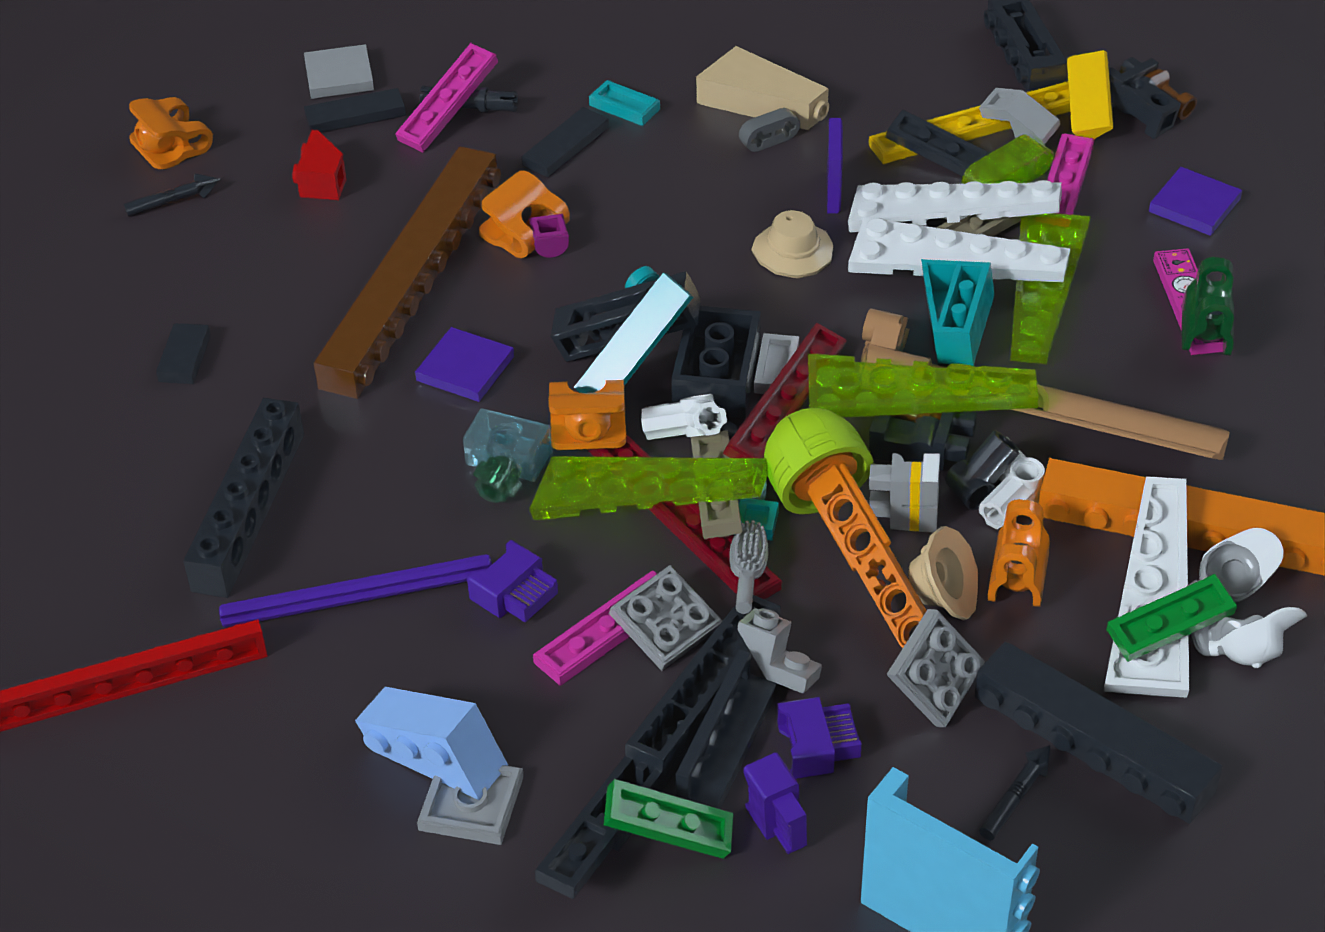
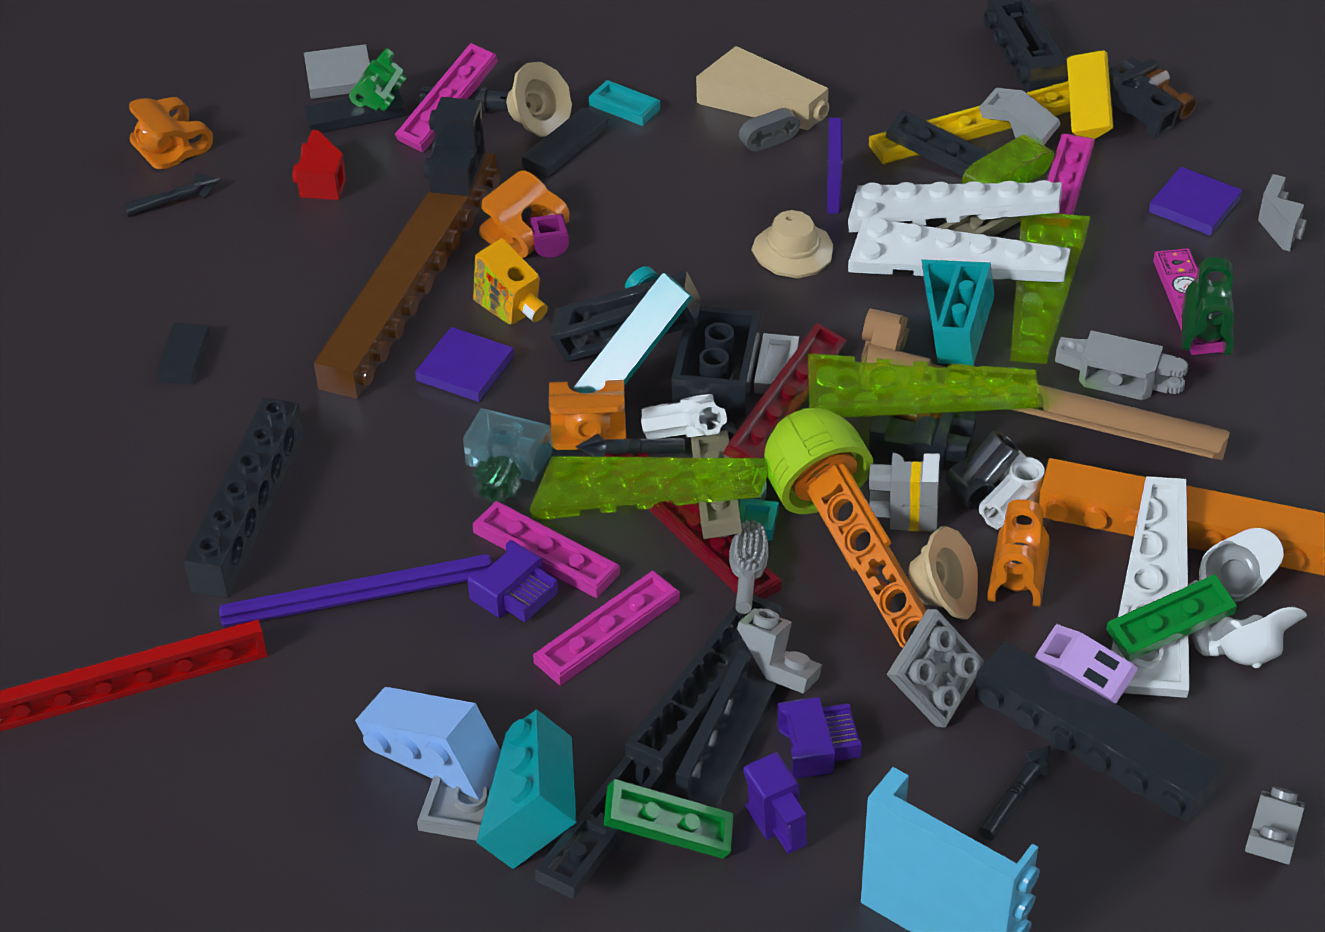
light grey tile [609,565,722,671] -> none
none -> green piece [349,48,407,111]
none -> black brick [424,97,486,196]
none -> light orange torso [473,238,548,324]
none -> dark pink tile [473,501,620,598]
none -> teal wedge [476,709,576,869]
none -> tan hat [506,62,572,137]
none -> black piece [576,434,685,460]
none -> lavender slope [1034,624,1138,704]
none -> light grey hinge [1055,330,1188,400]
none -> light grey slope [1245,787,1305,865]
none -> light grey slope [1258,174,1307,252]

